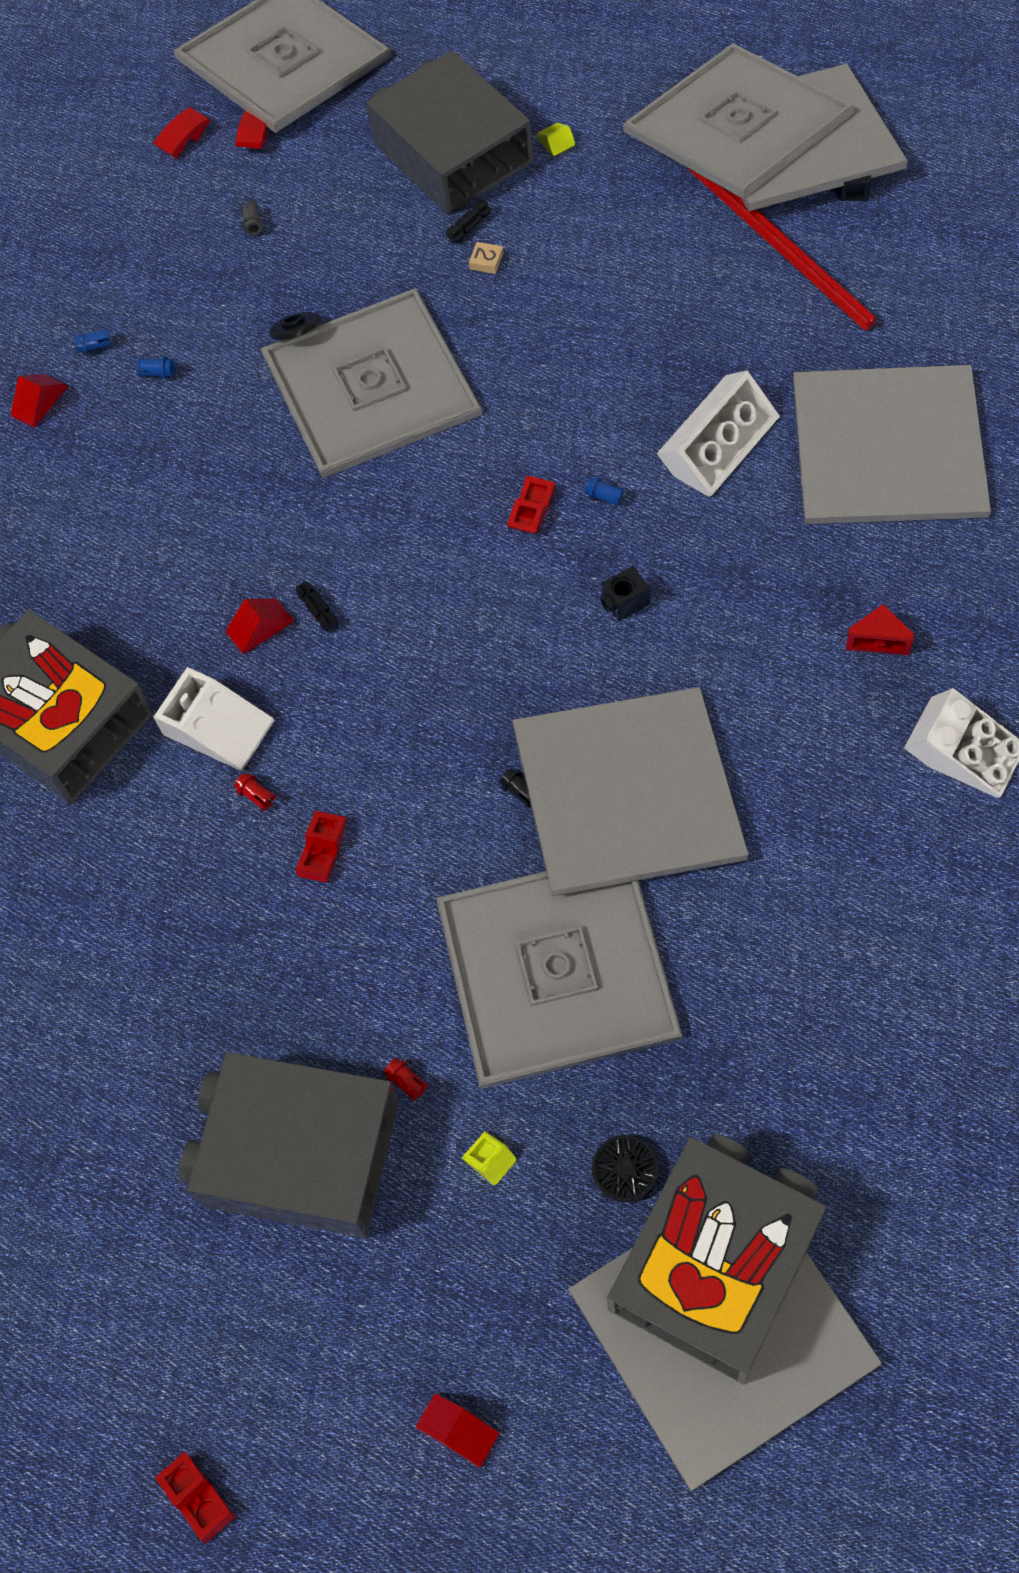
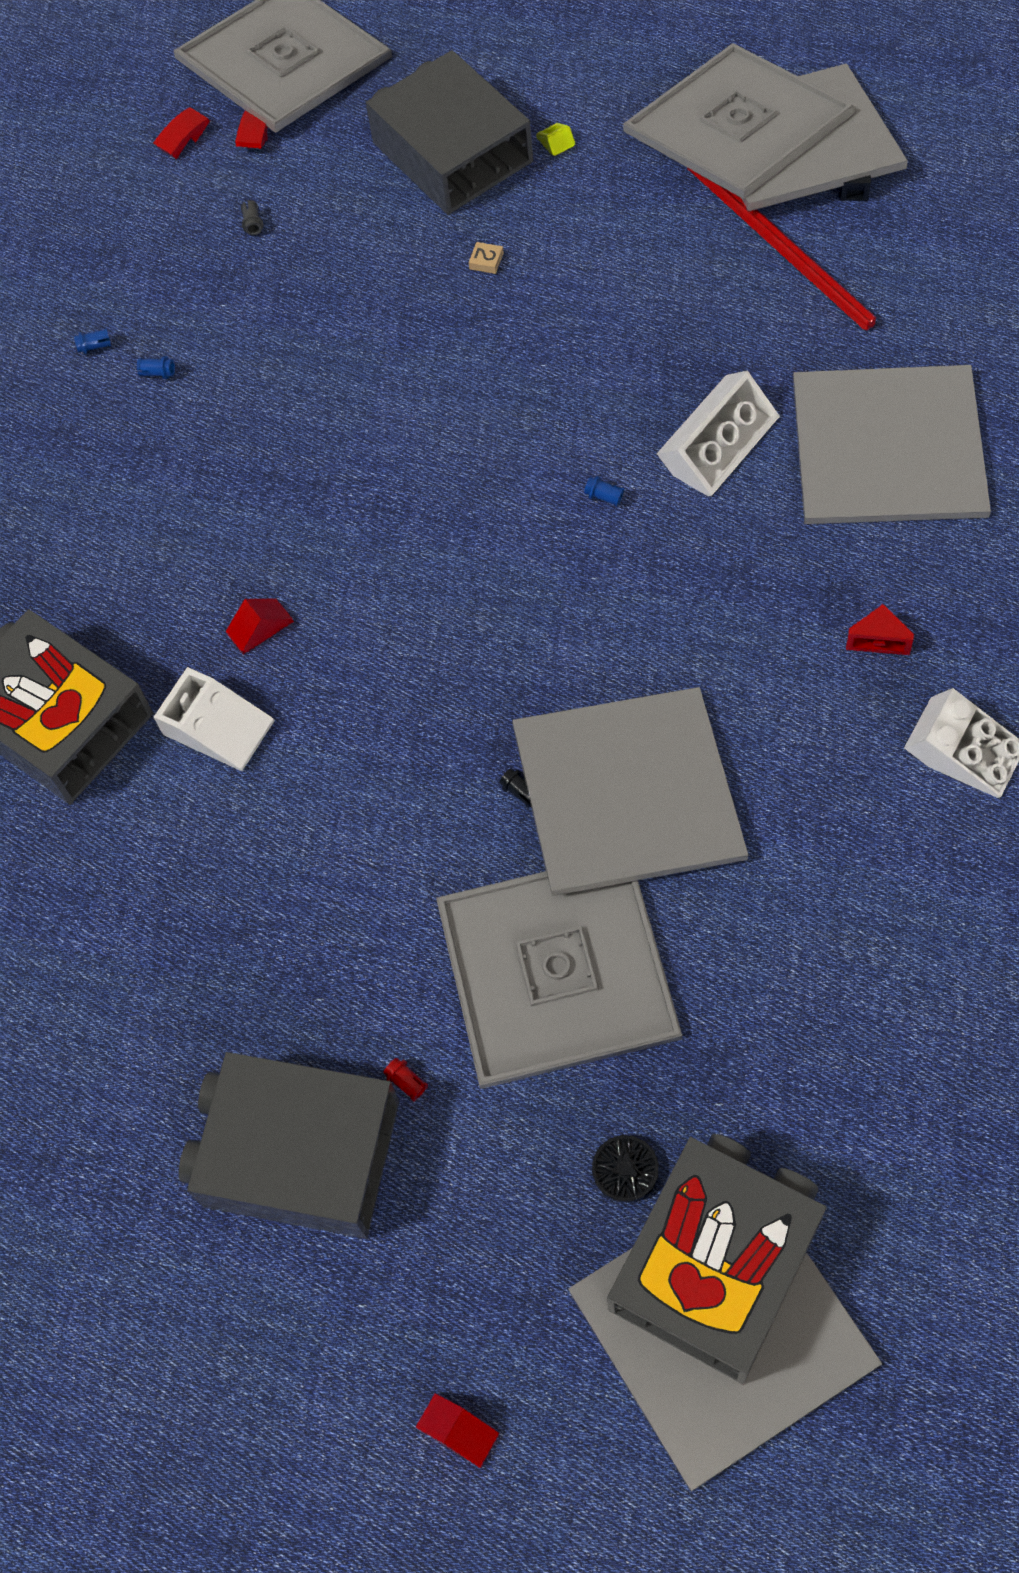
red slope [11,374,68,428] -> none
red slope [155,1451,236,1544] -> none
red pin [234,773,276,811] -> none
light grey tile [260,288,482,479] -> none
black wheel [269,312,320,340] -> none
red slope [295,811,347,883] -> none
black axle [296,581,339,632] -> none
black axle [446,201,491,243] -> none
neon yellow slope [462,1131,516,1185] -> none
red slope [507,475,556,535] -> none
black brick [600,566,650,621] -> none

